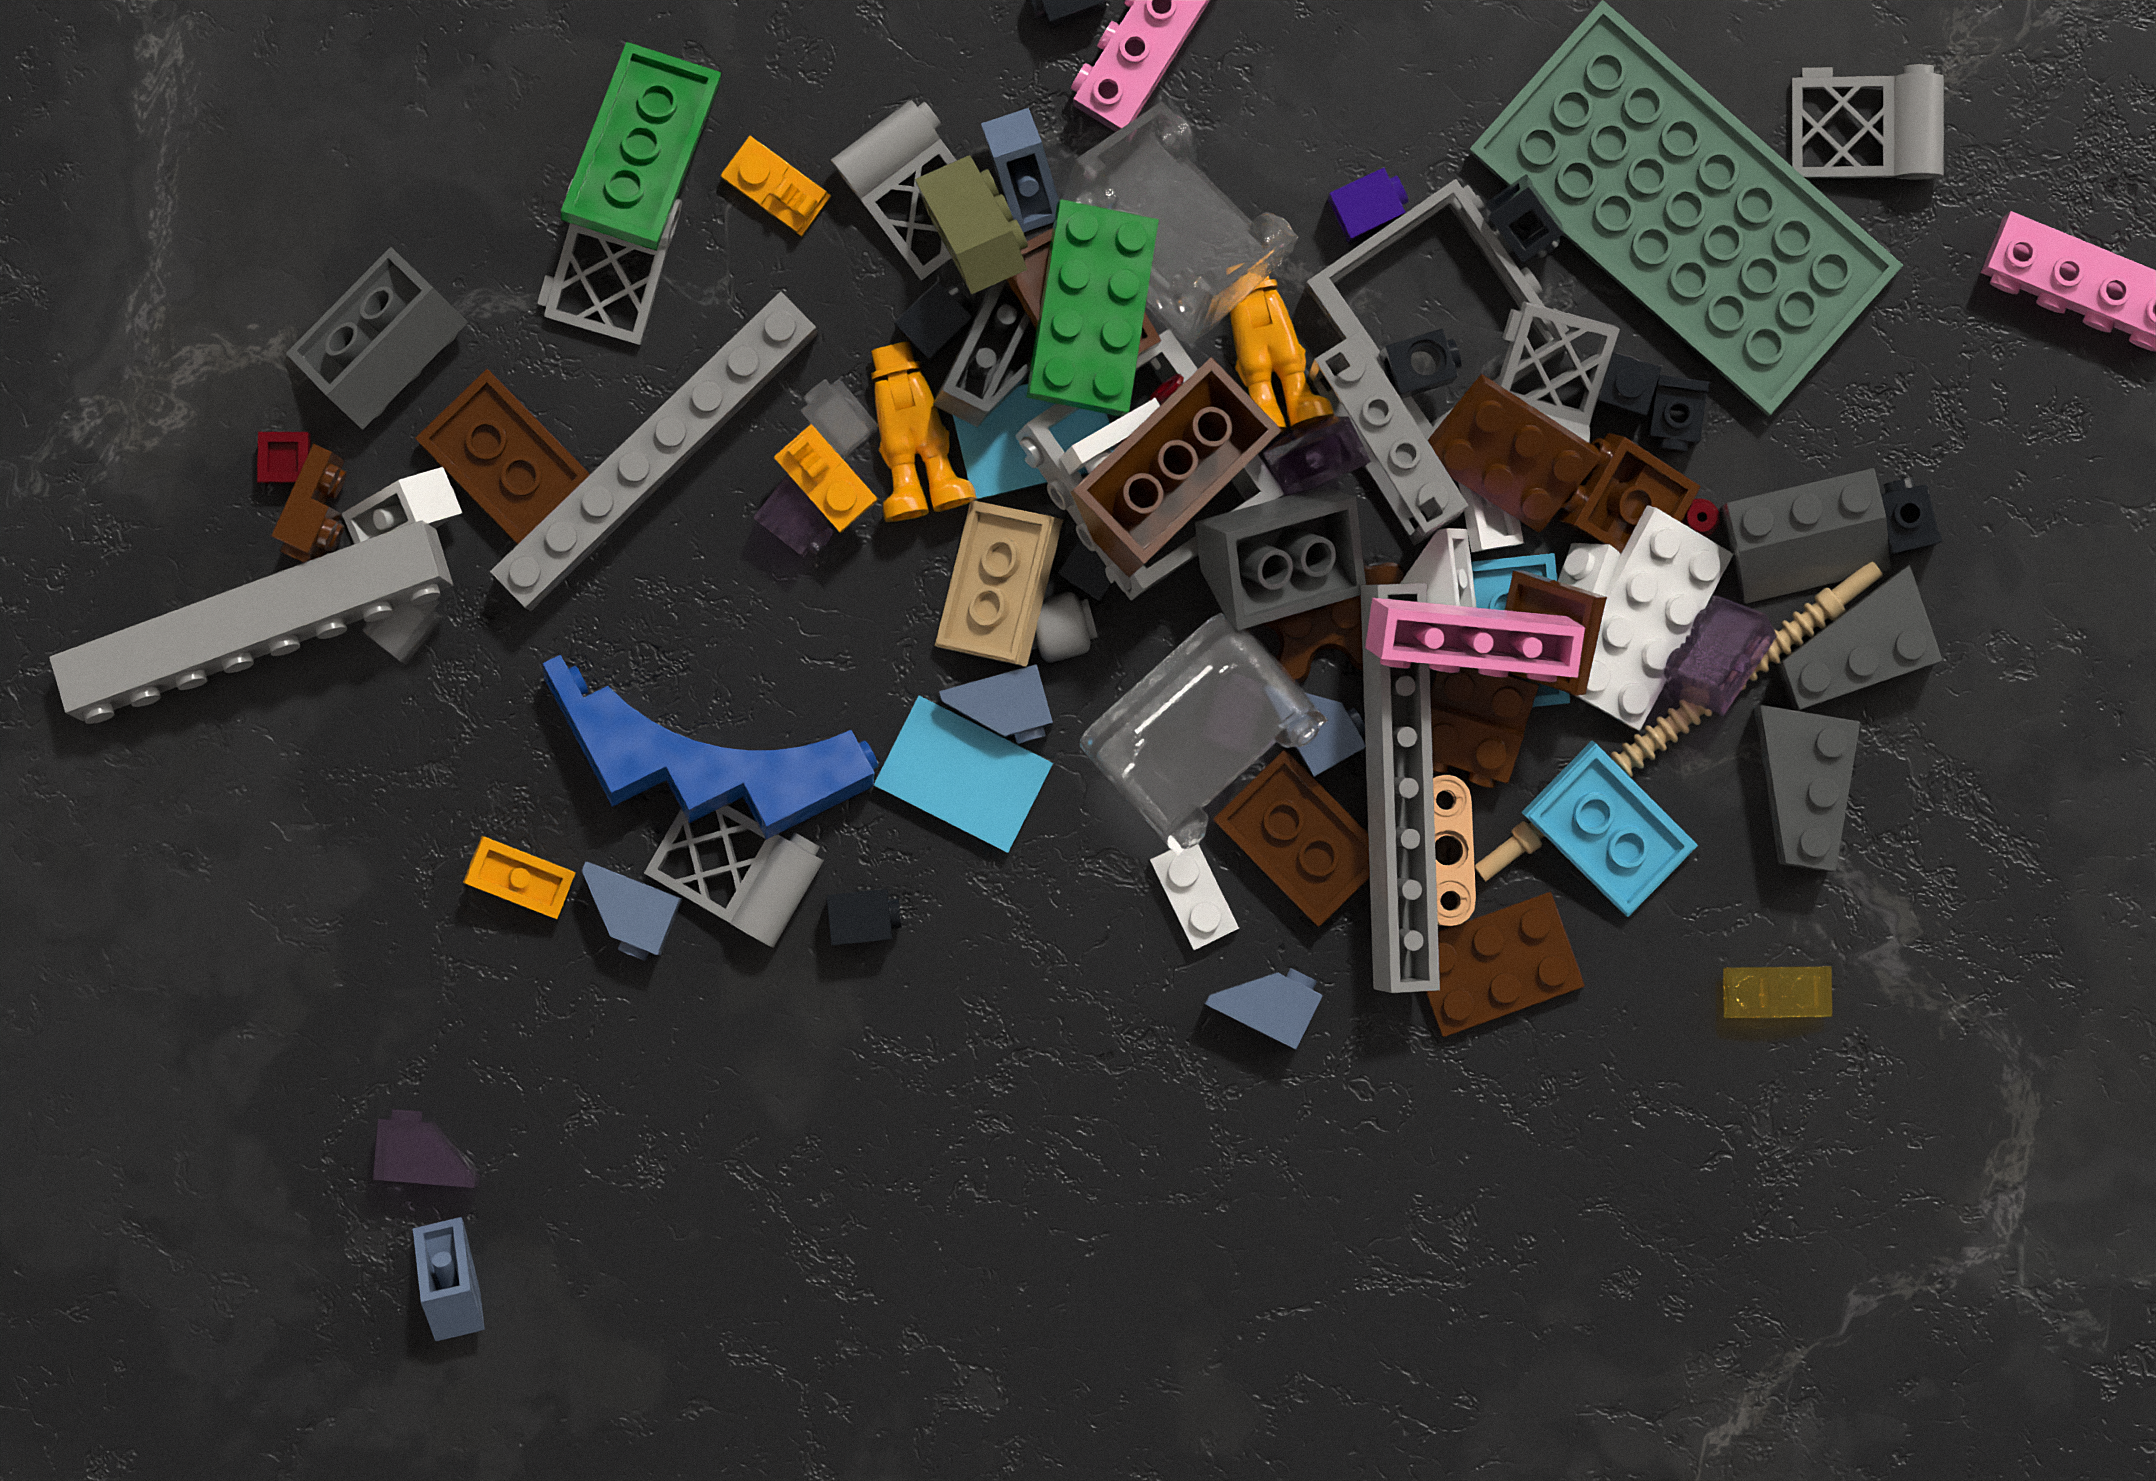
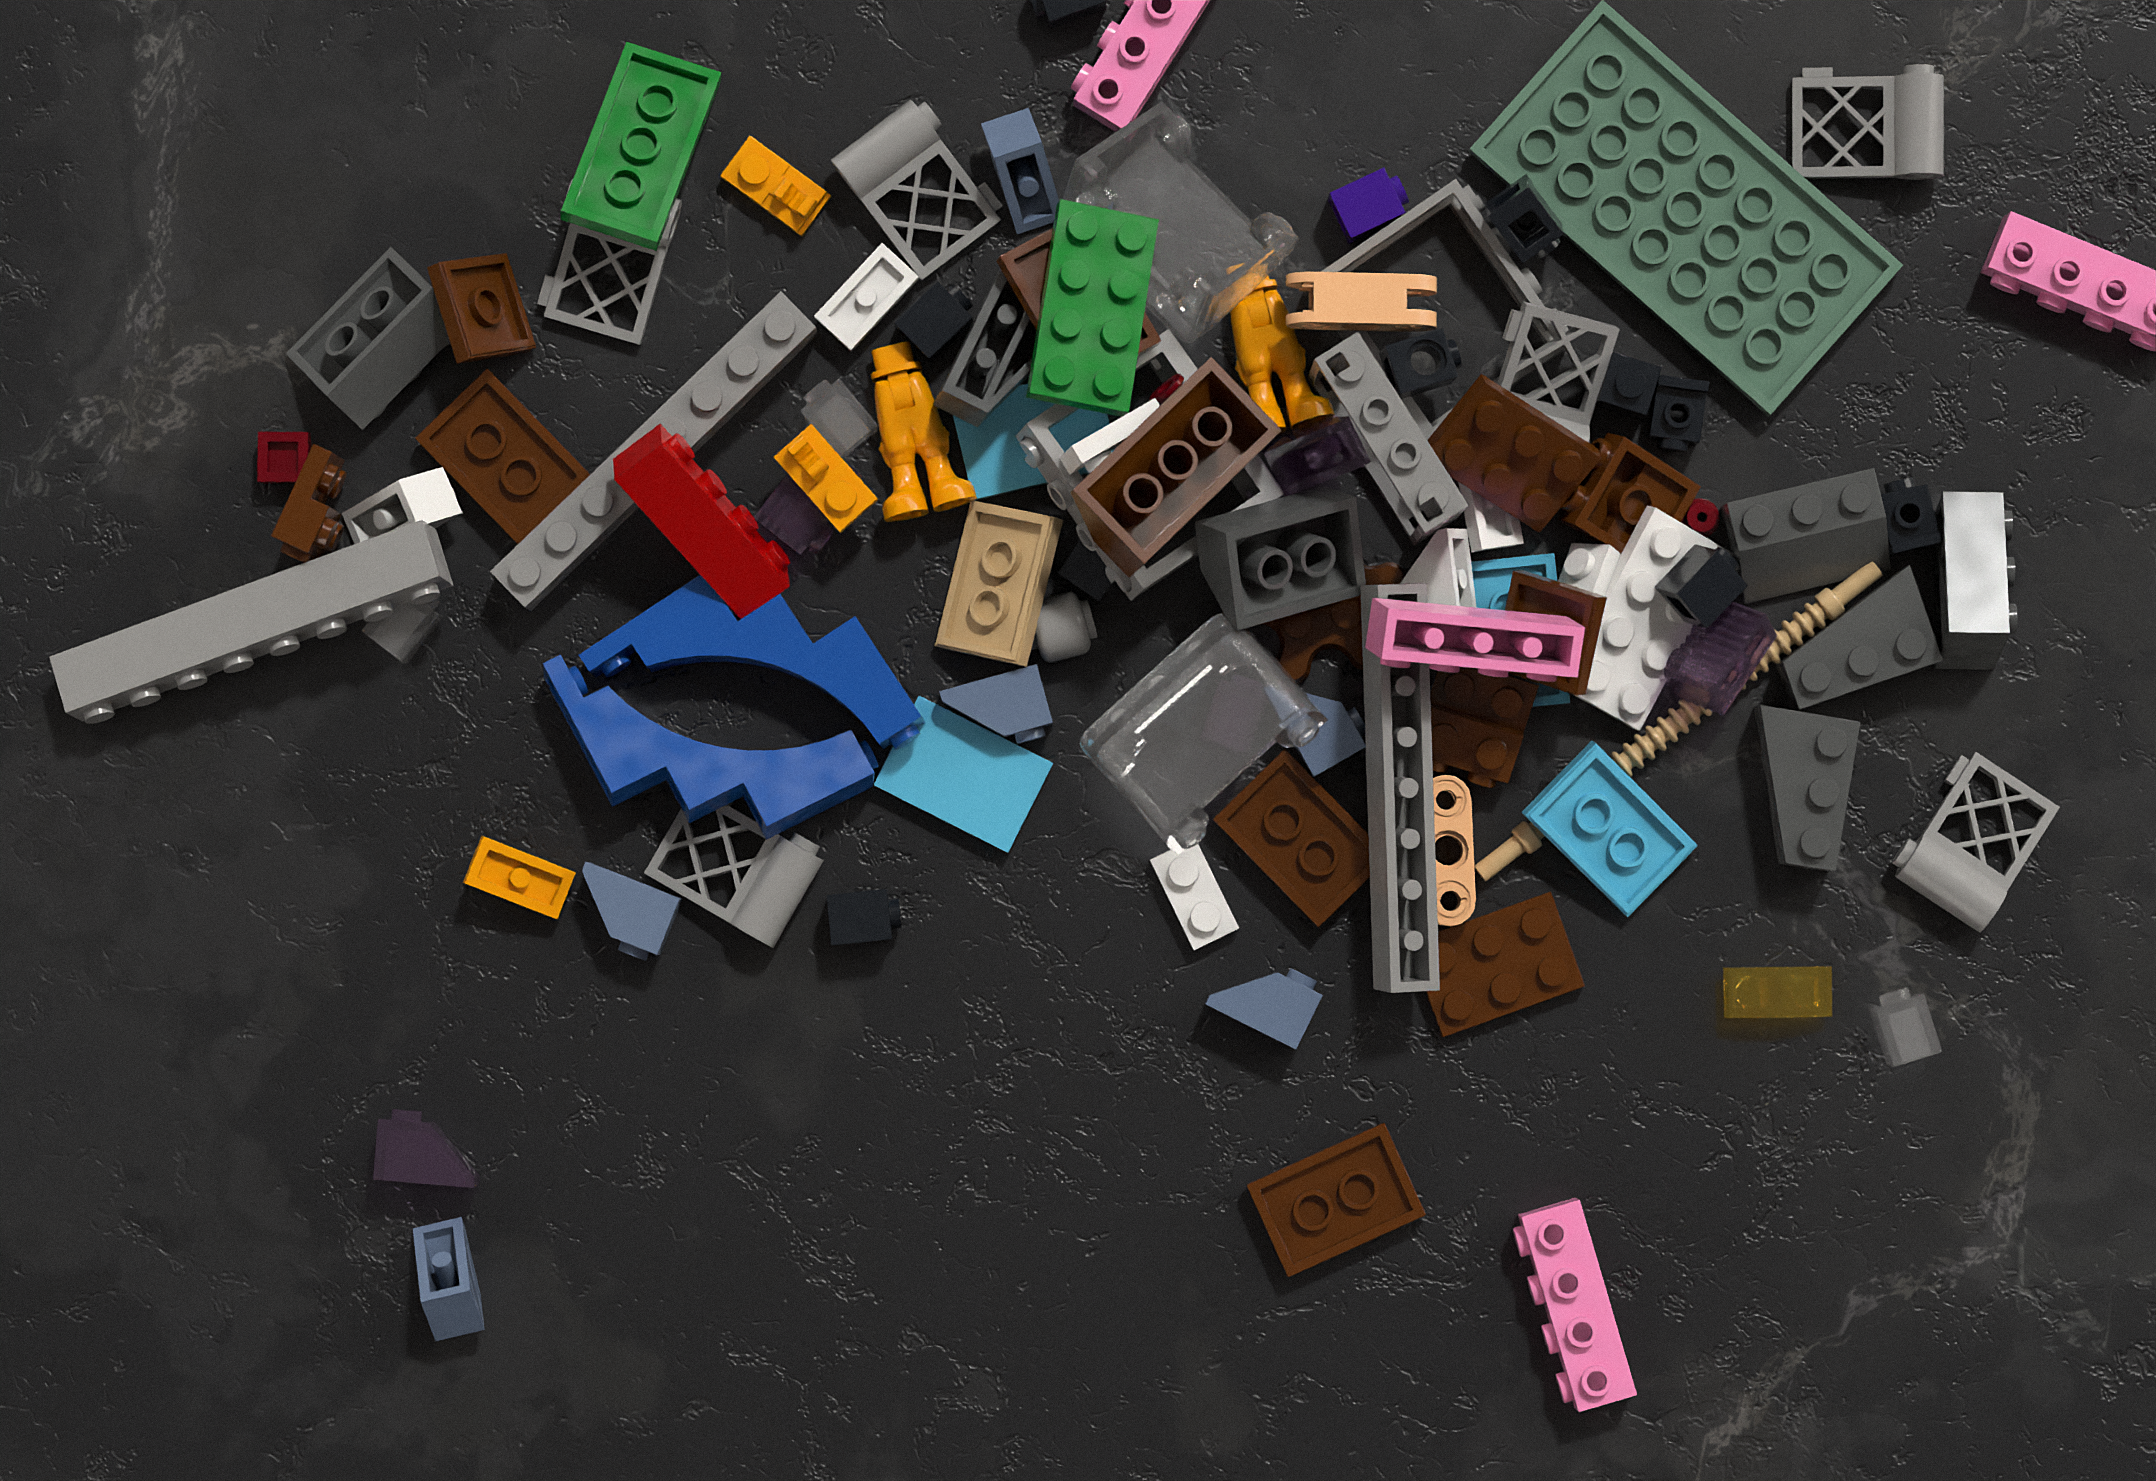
olive brick [915,155,1028,294] -> none
none -> reddish brown tile [427,253,536,364]
none -> blue arch [579,575,925,750]
none -> red brick [613,423,790,619]
none -> white plate [814,243,919,352]
none -> reddish brown plate [1246,1122,1426,1277]
none -> light nougat piece [1286,272,1437,332]
none -> bright pink brick [1512,1198,1637,1412]
none -> black brick [1655,544,1748,629]
none -> clear brick [1869,987,1942,1067]
none -> light grey piece [1892,752,2060,932]
none -> wedge [1934,492,2018,670]

